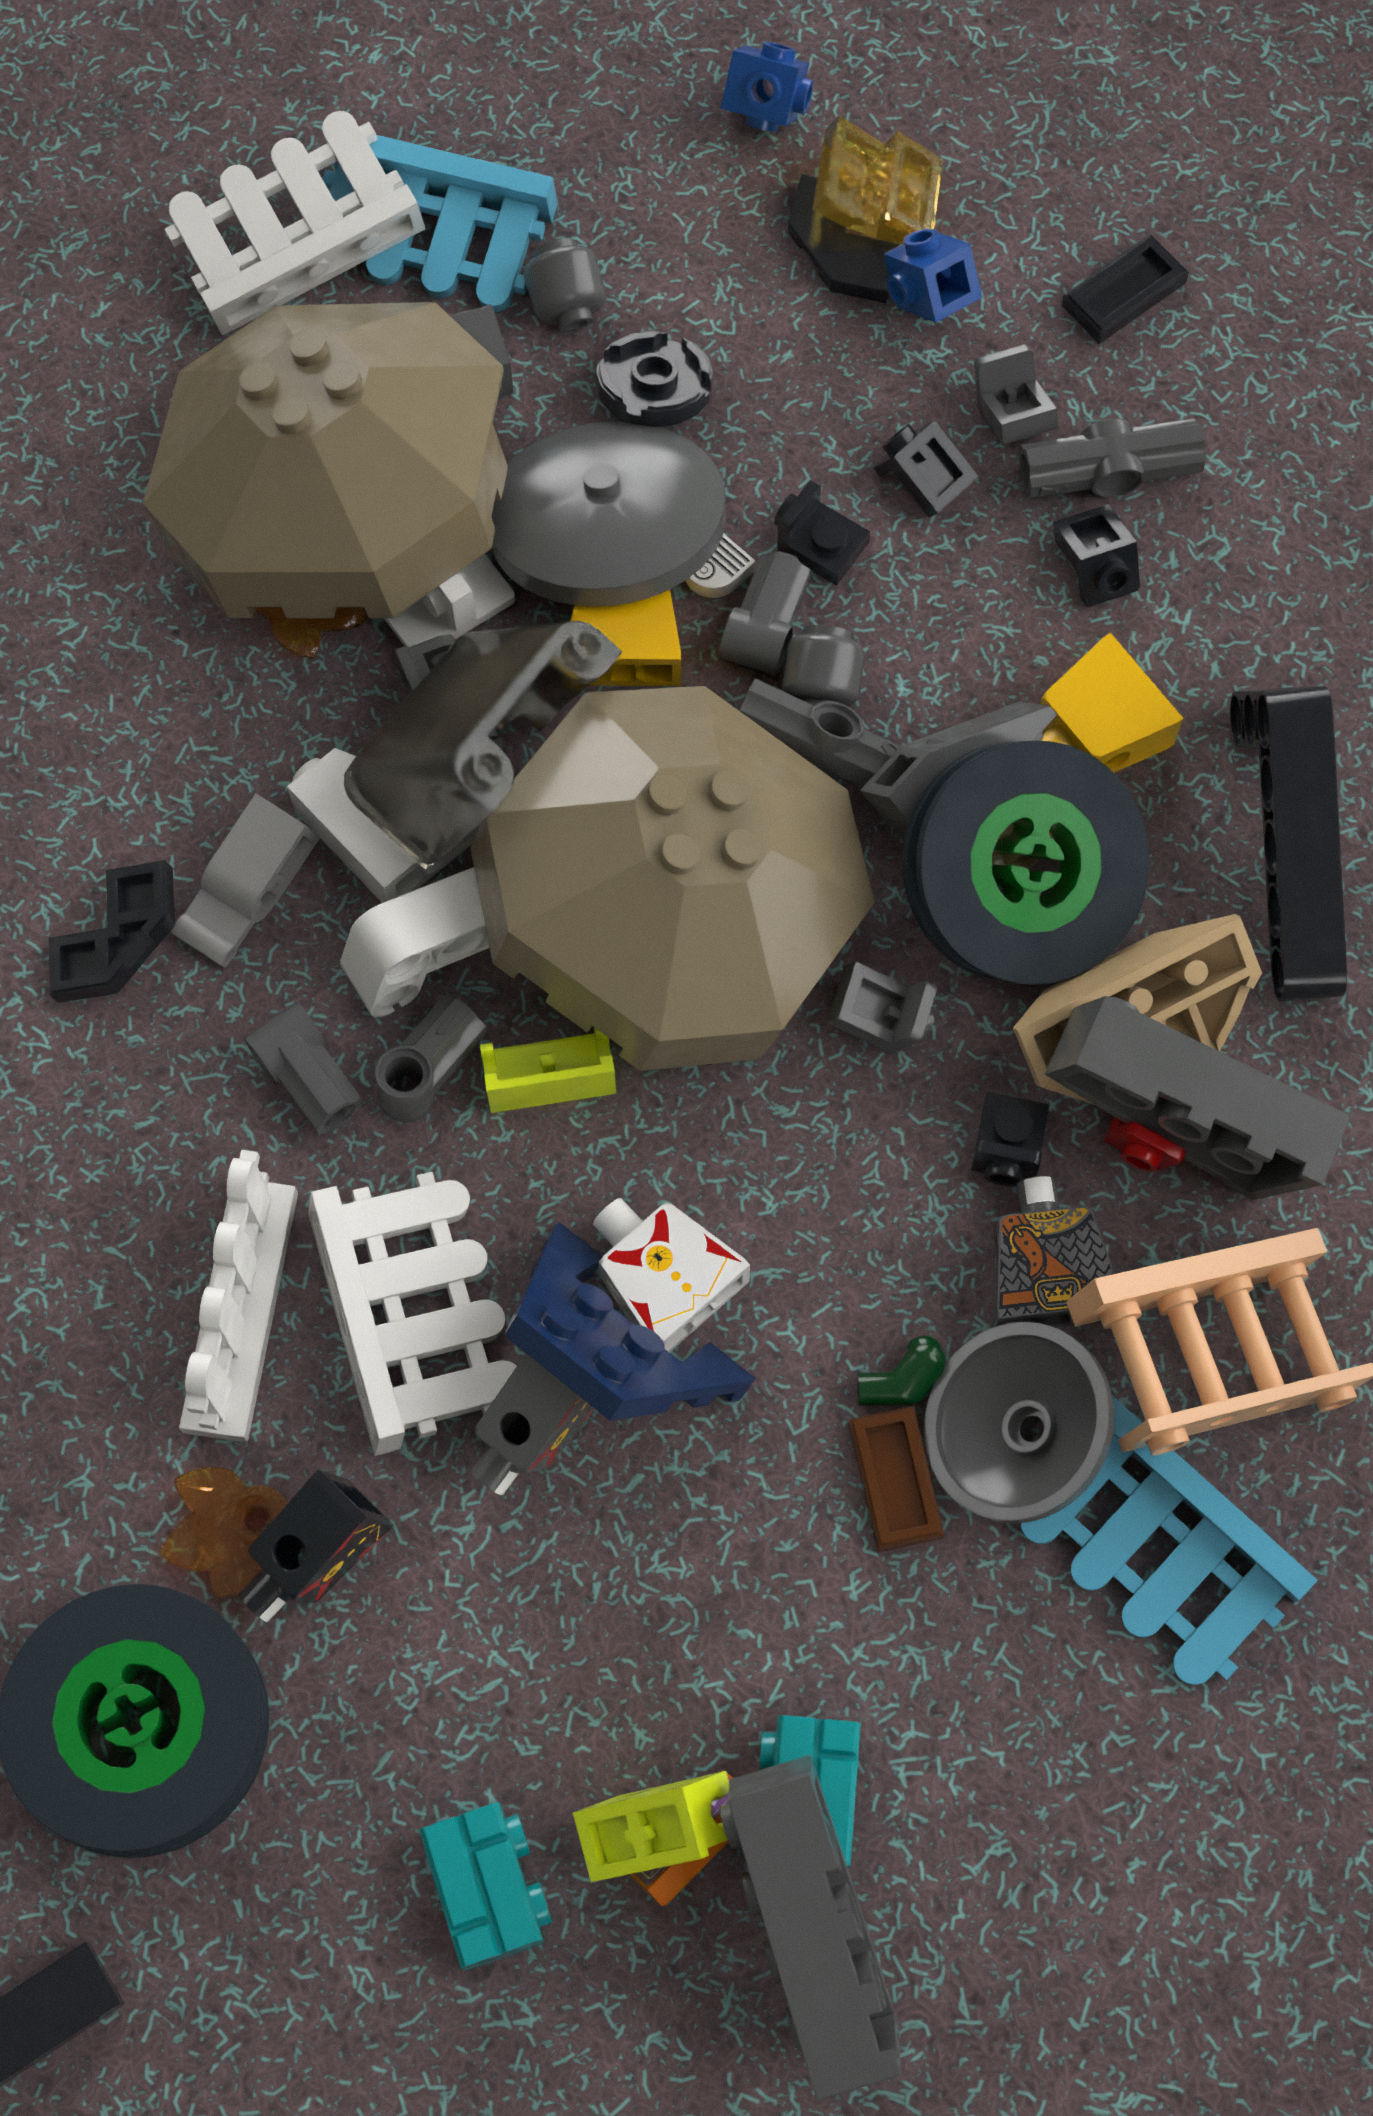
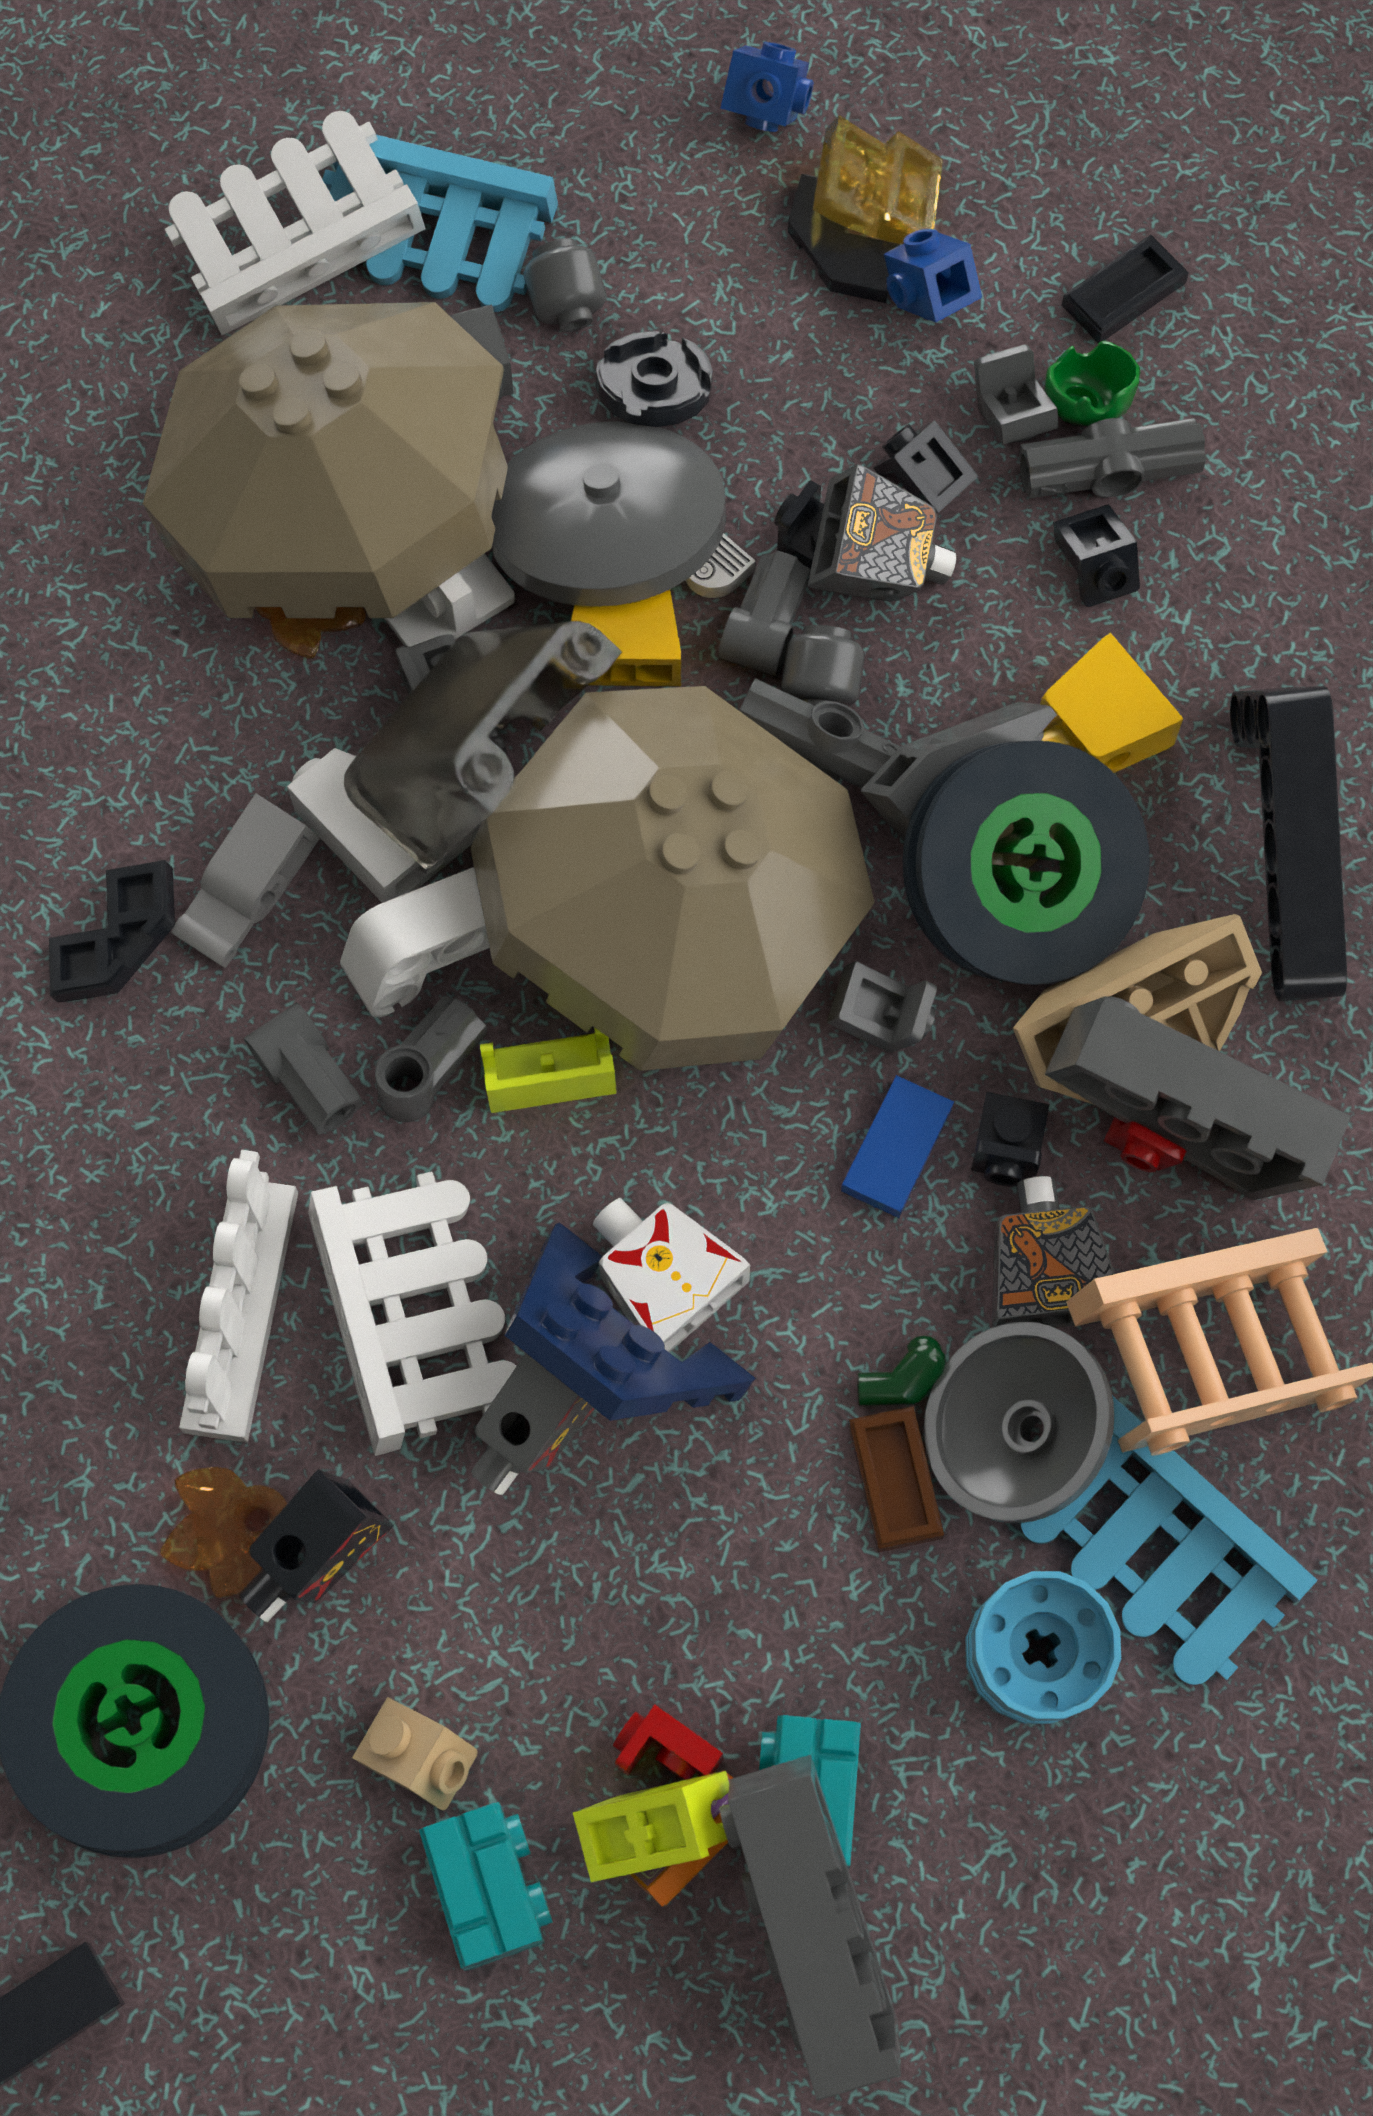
none -> tan bracket [352,1697,478,1811]
none -> red bracket [613,1704,724,1780]
none -> torso [808,464,956,601]
none -> blue tile [841,1075,954,1218]
none -> medium azure wheel [965,1571,1121,1724]
none -> green hair [1044,341,1140,427]

